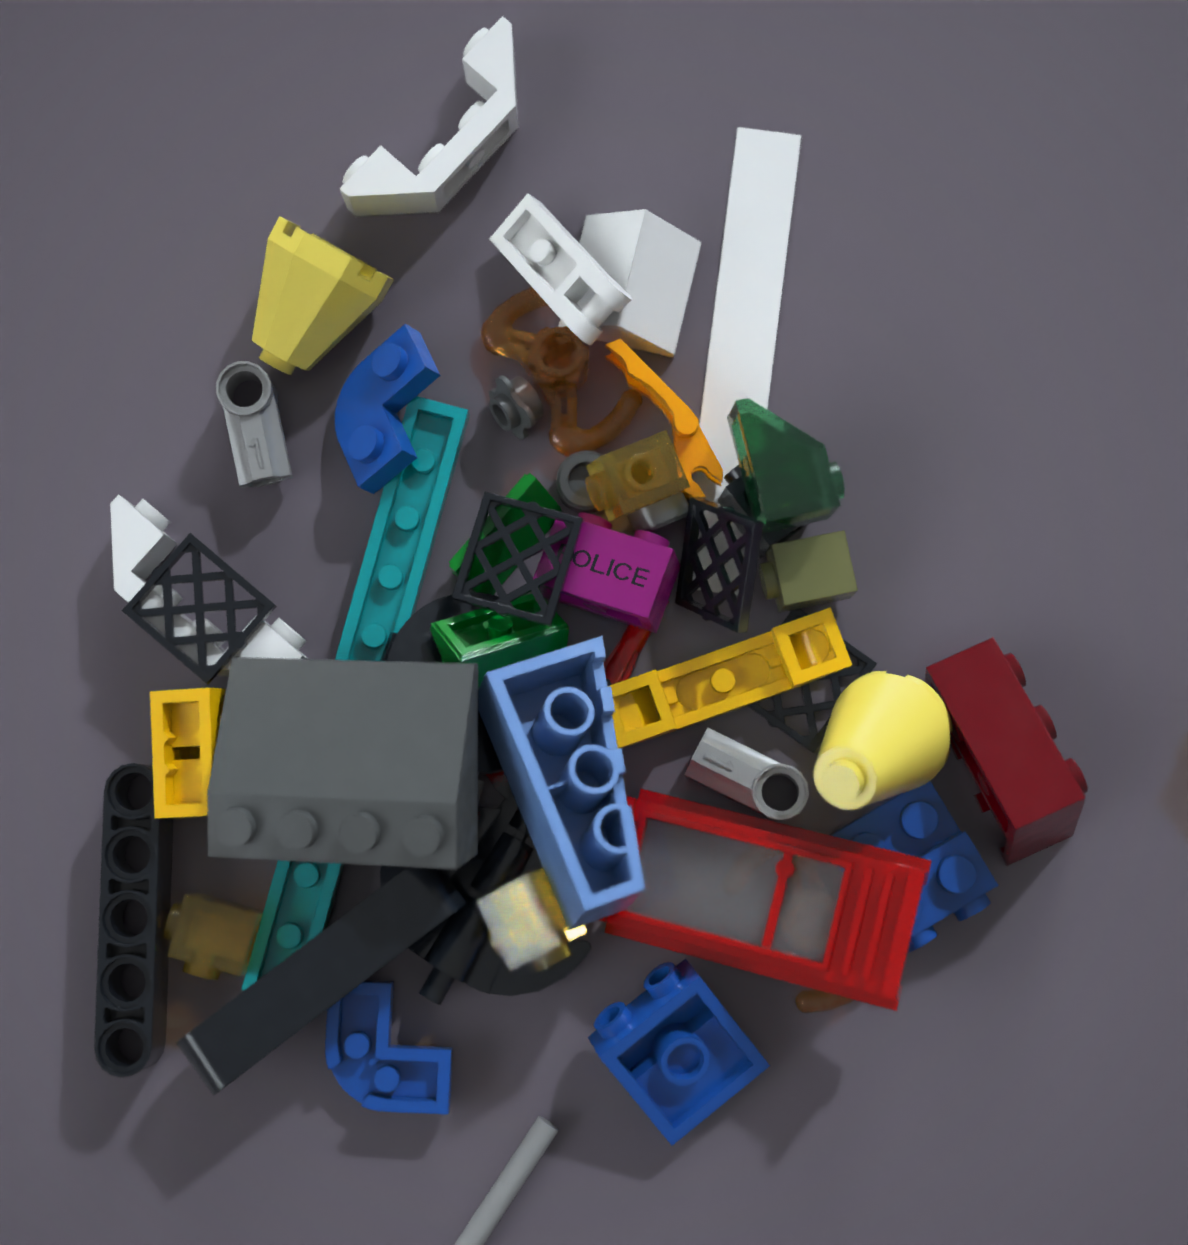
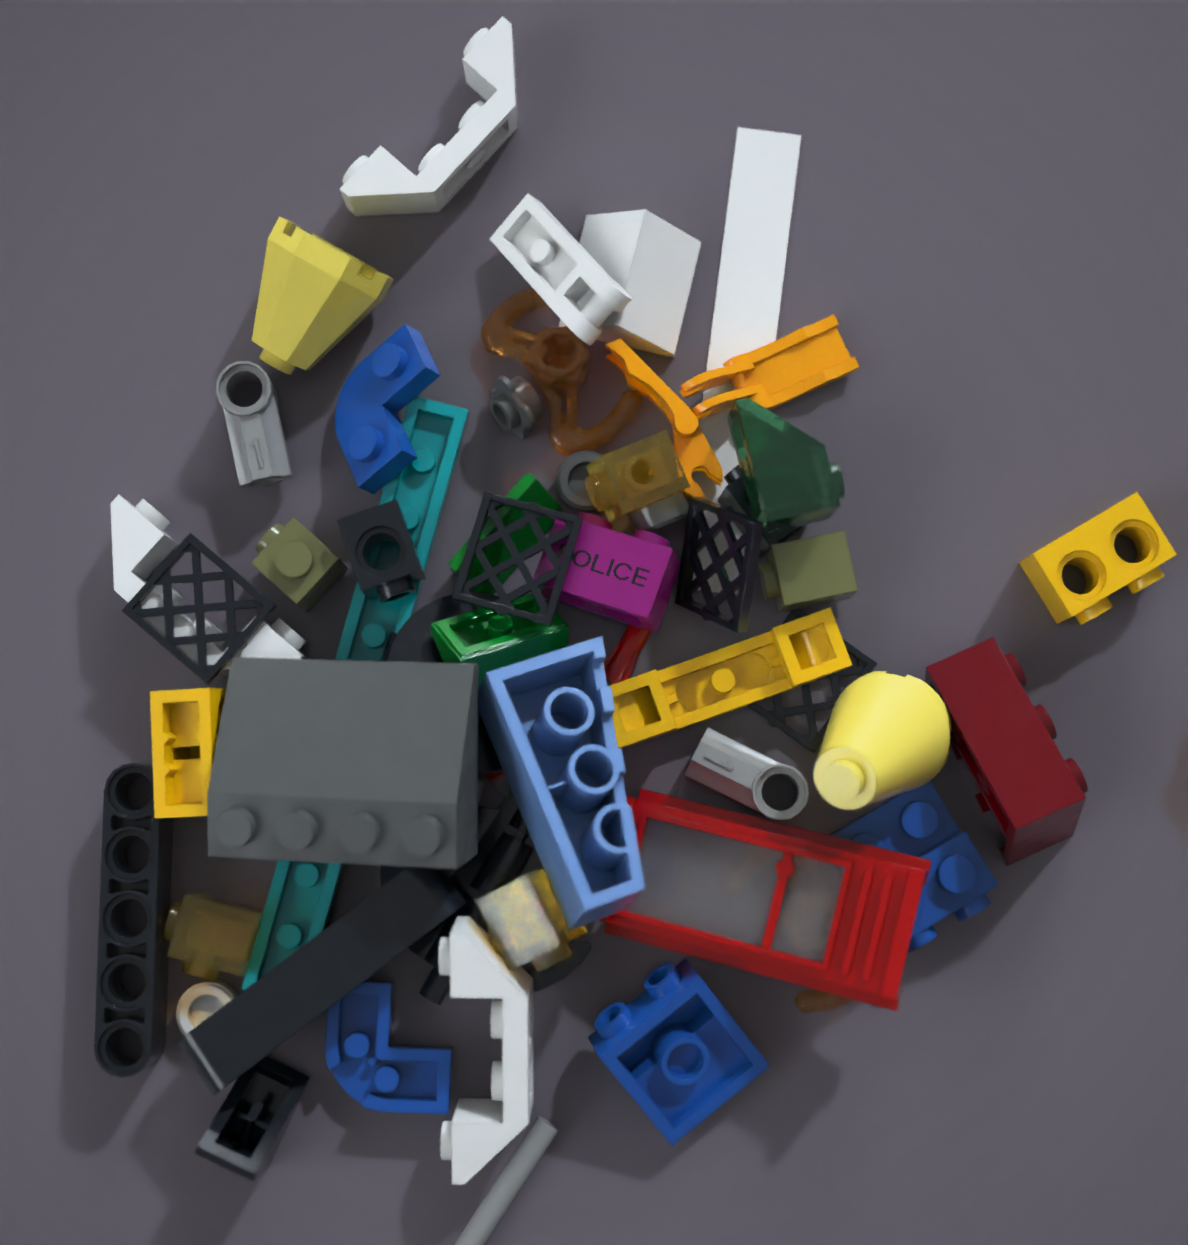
none -> white tile [176,980,238,1036]
none -> black slope [195,1057,310,1182]
none -> olive brick [251,517,349,613]
none -> black brick [337,499,426,603]
none -> white slope [438,916,534,1185]
none -> light orange arm [680,314,860,420]
none -> yellow brick [1019,492,1177,625]

